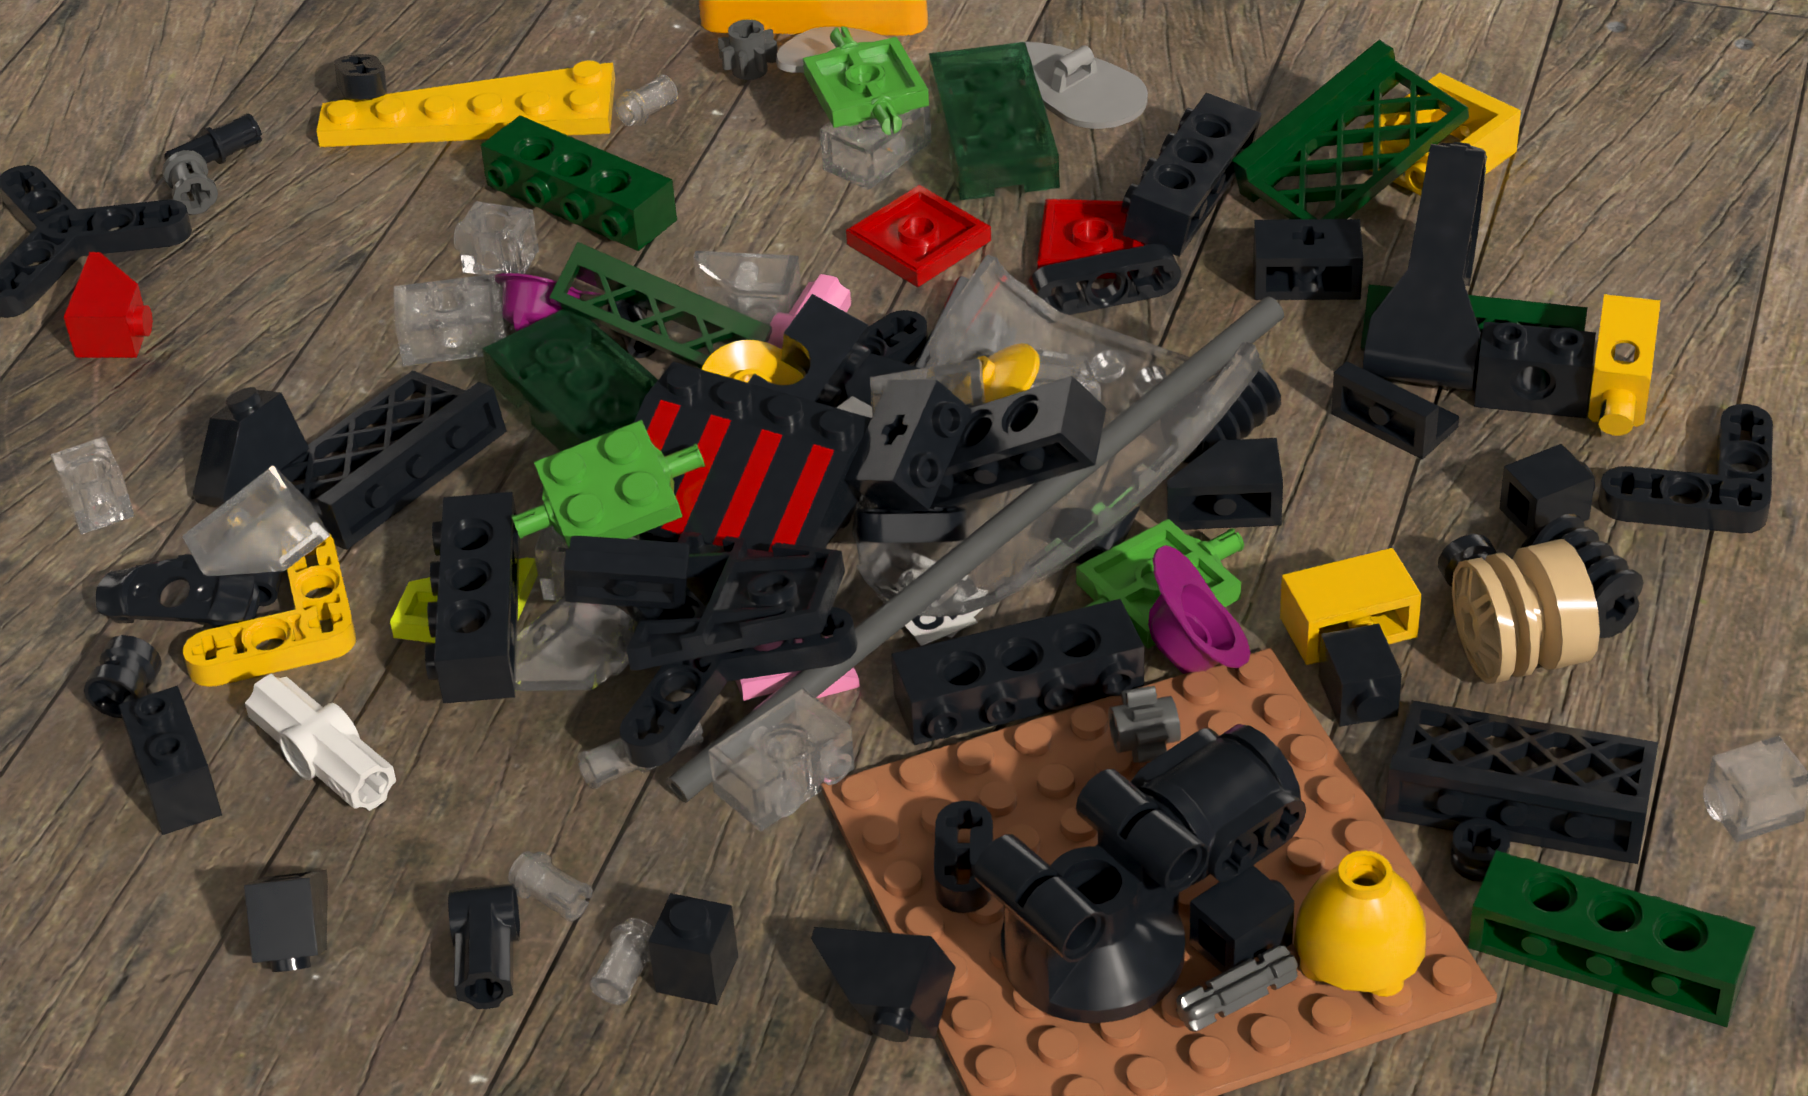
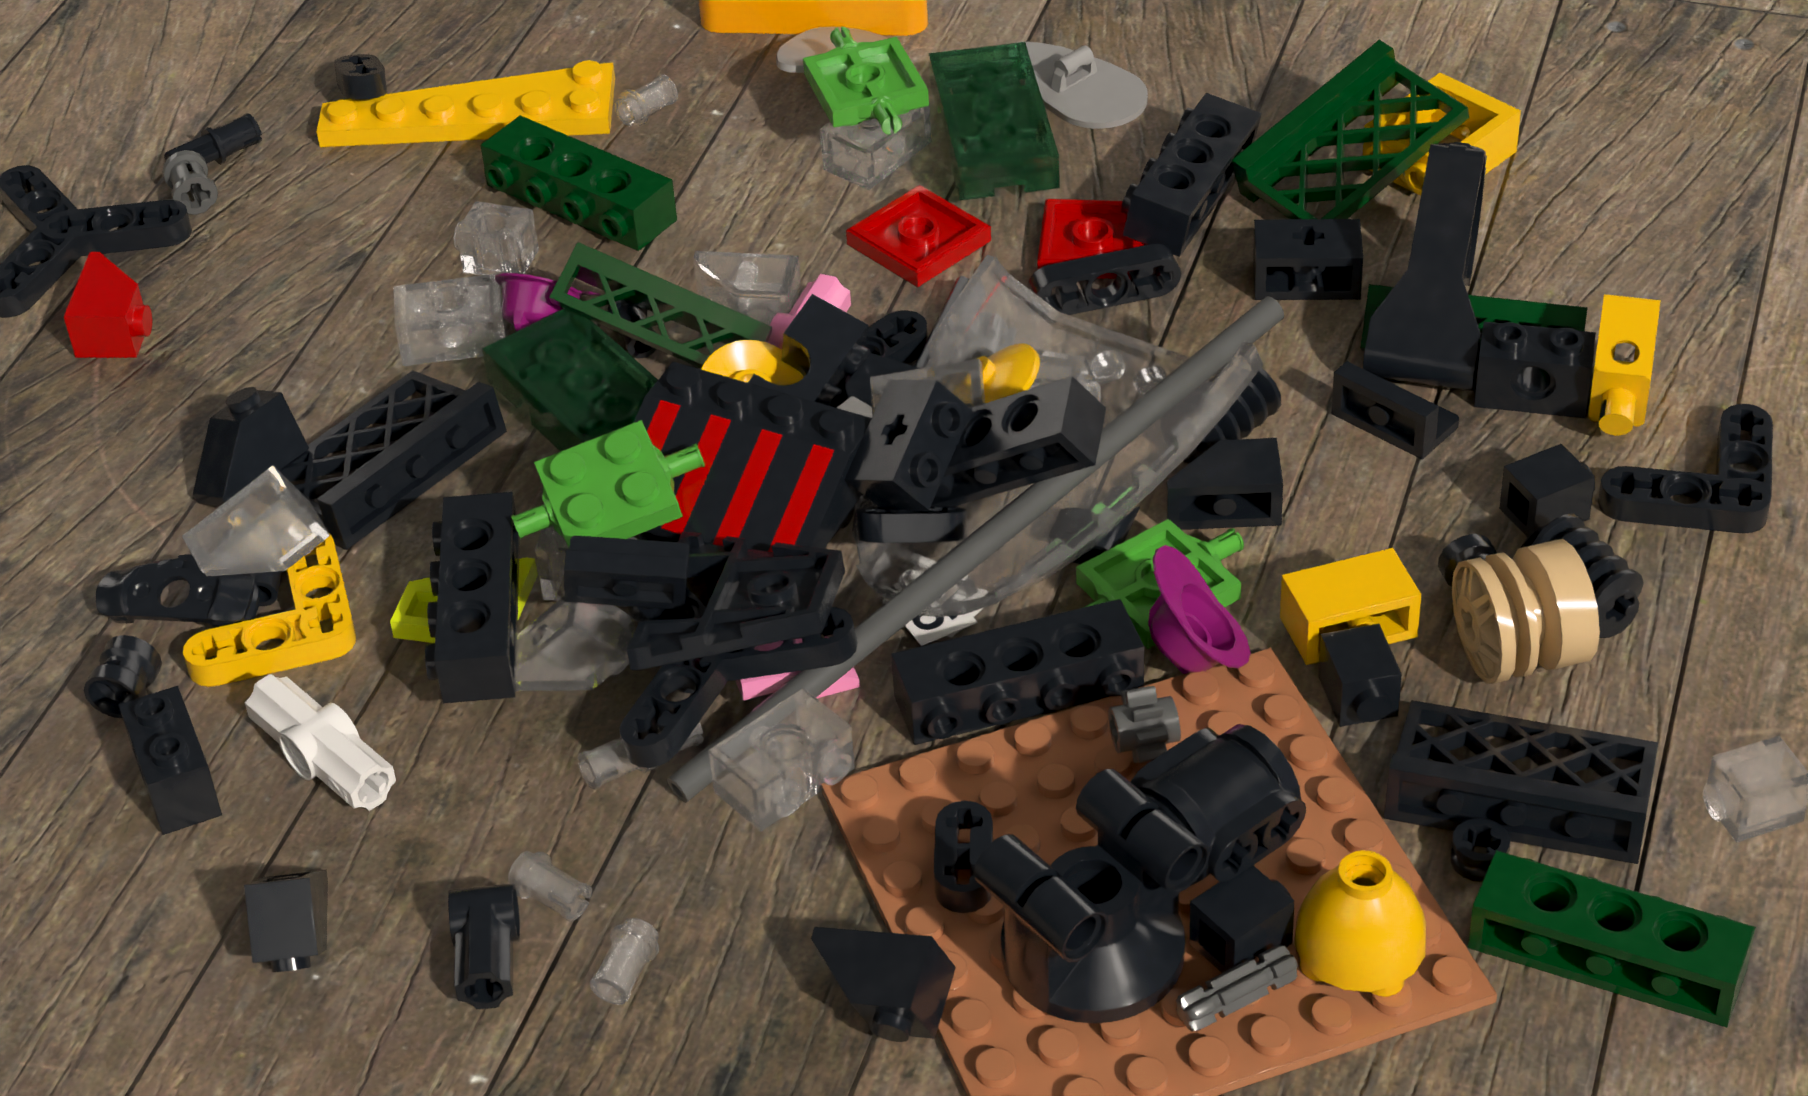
clear brick [50,437,134,535] -> none
black brick [648,893,738,1005] -> none
dark grey gear [718,19,778,80] -> none

